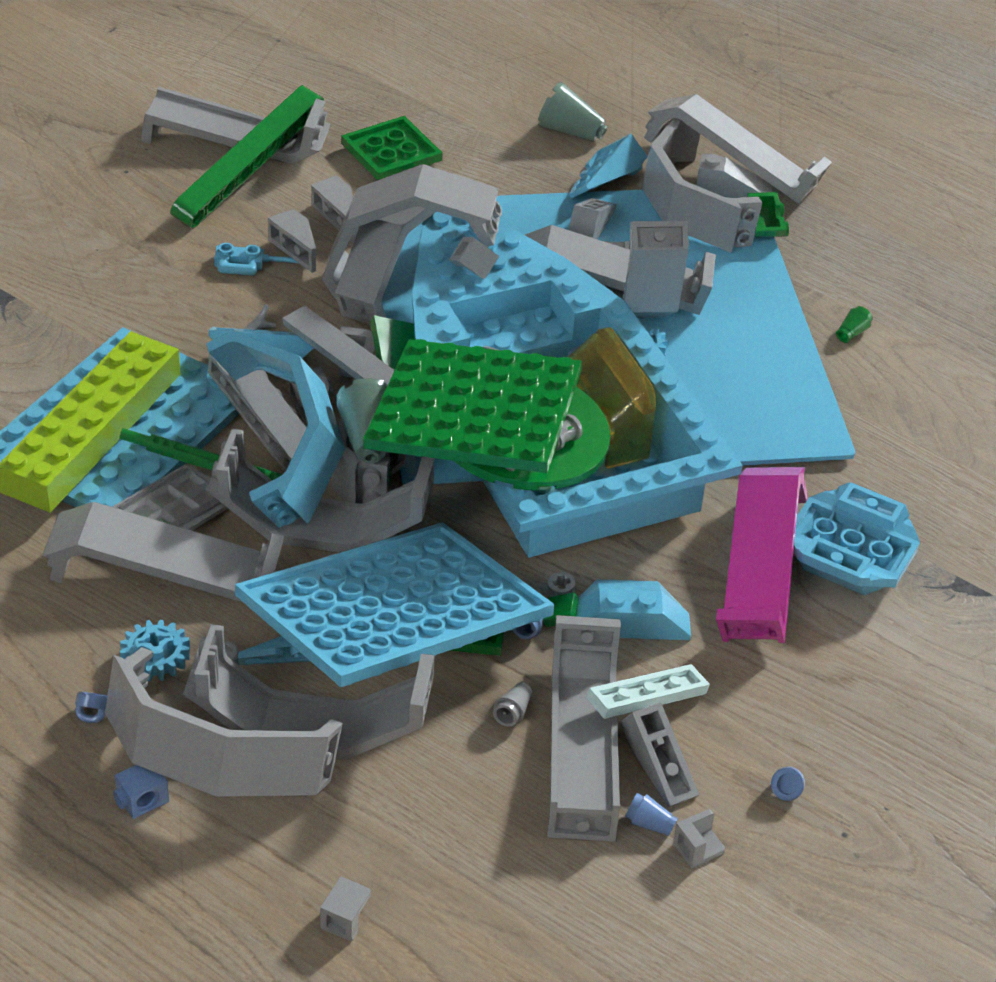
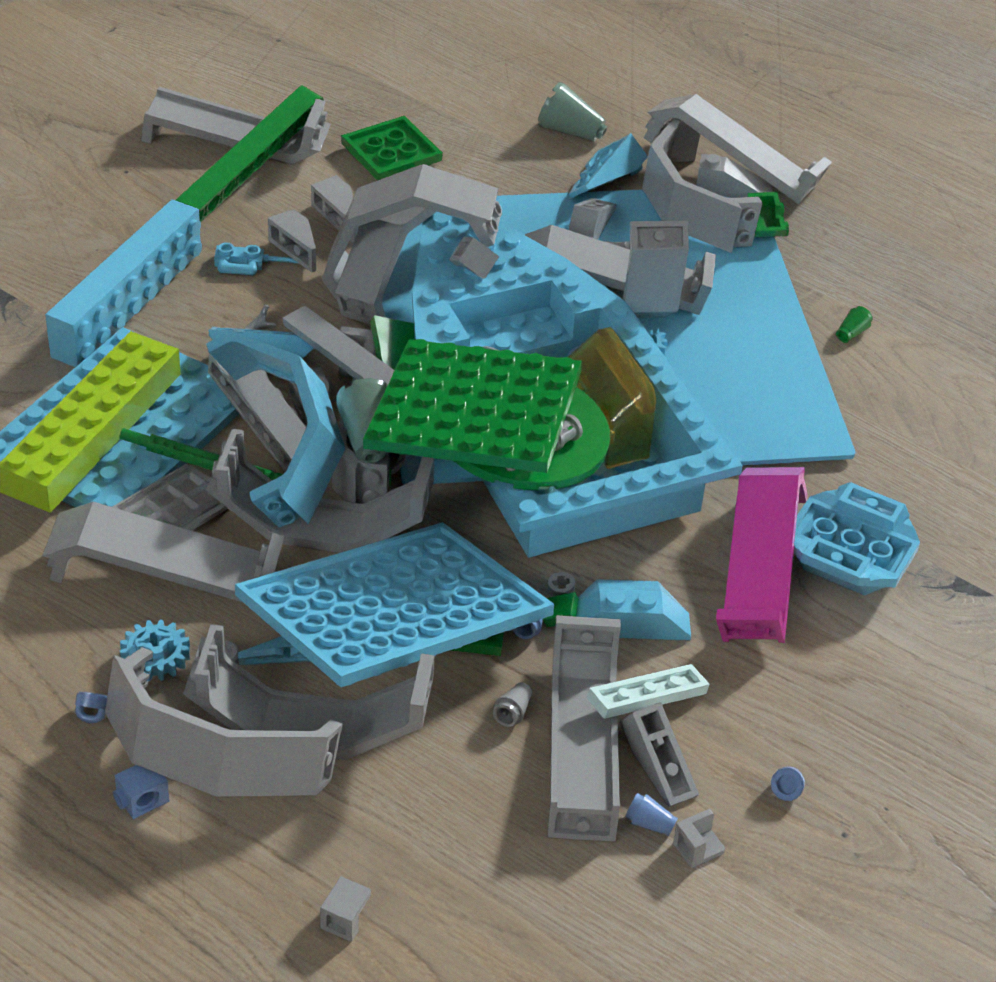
none -> medium azure brick [45,199,202,367]

